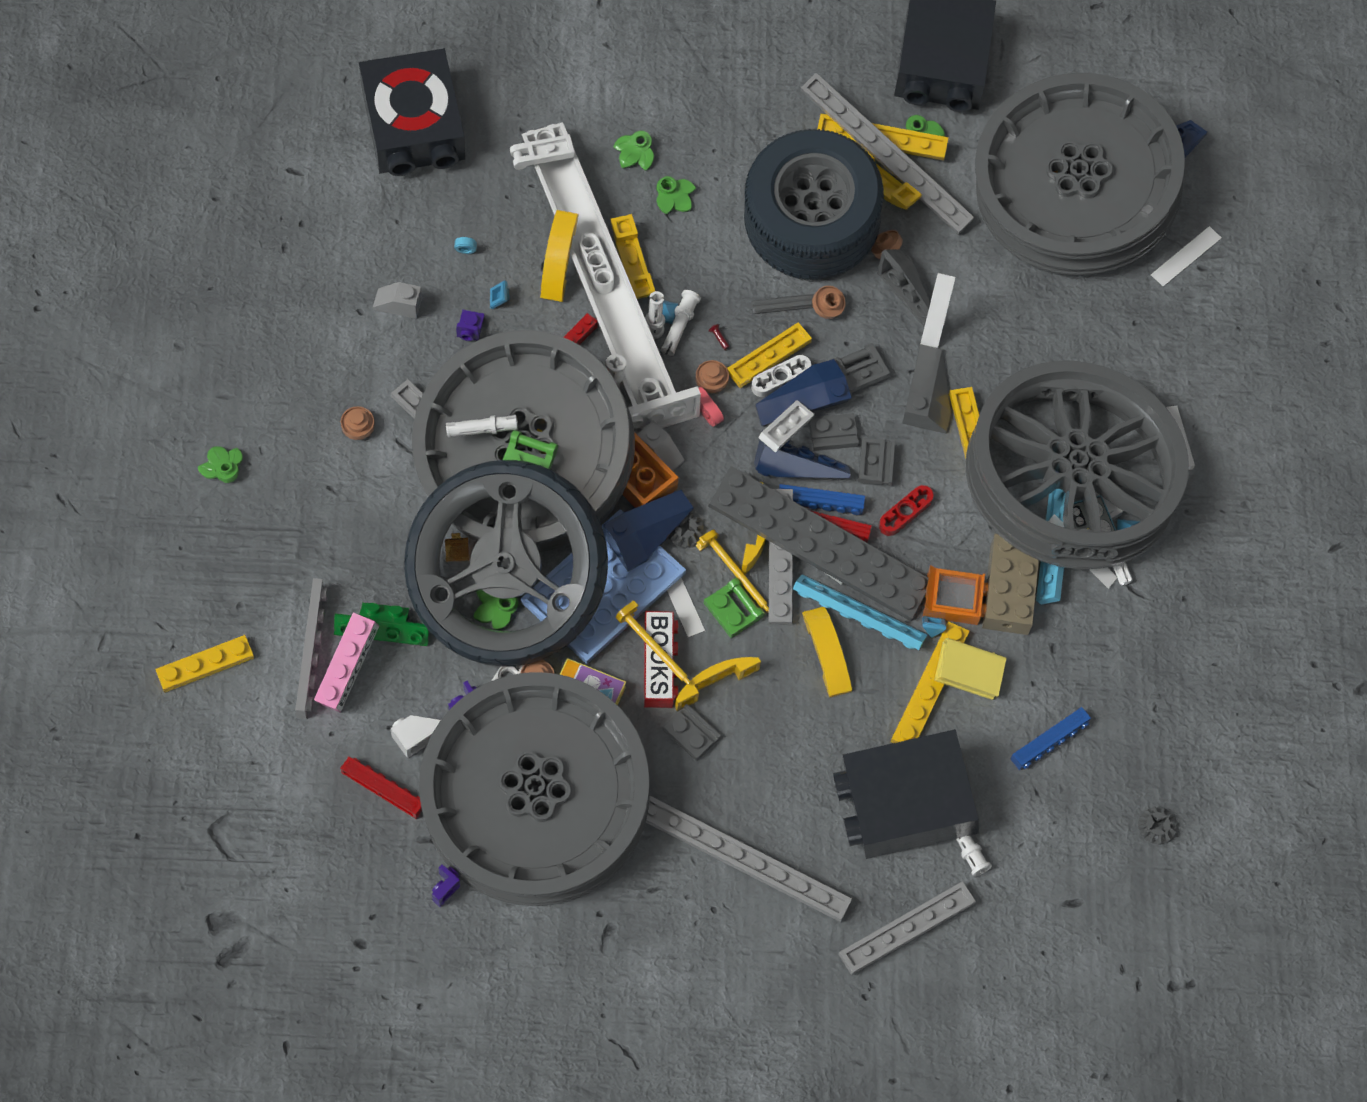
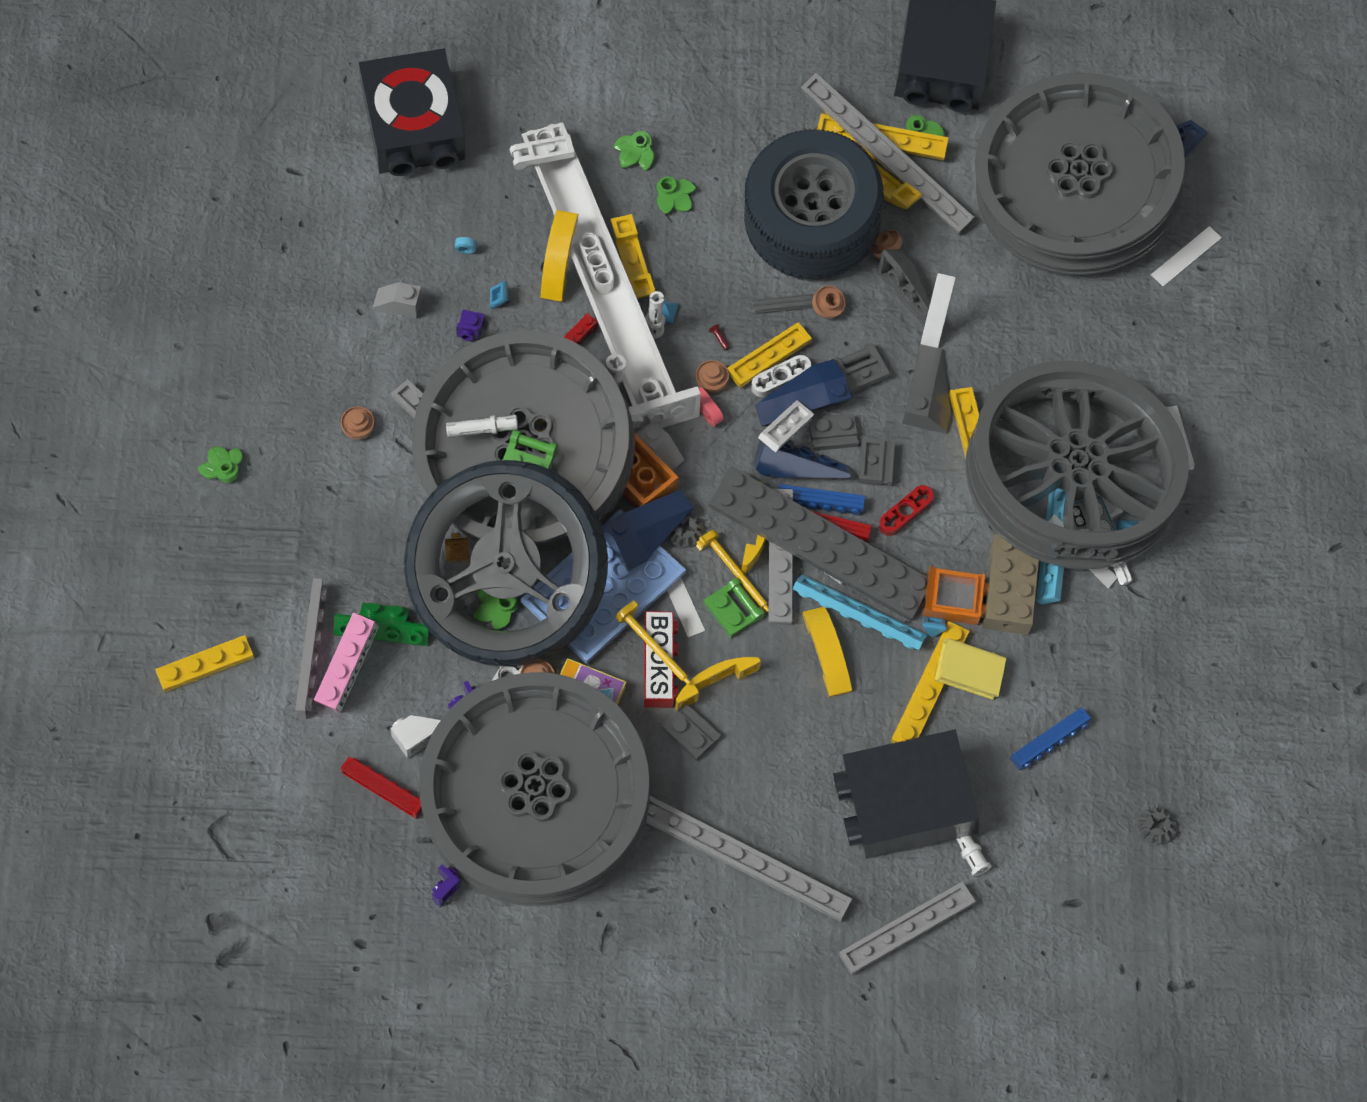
white pin [661,290,701,356] -> none

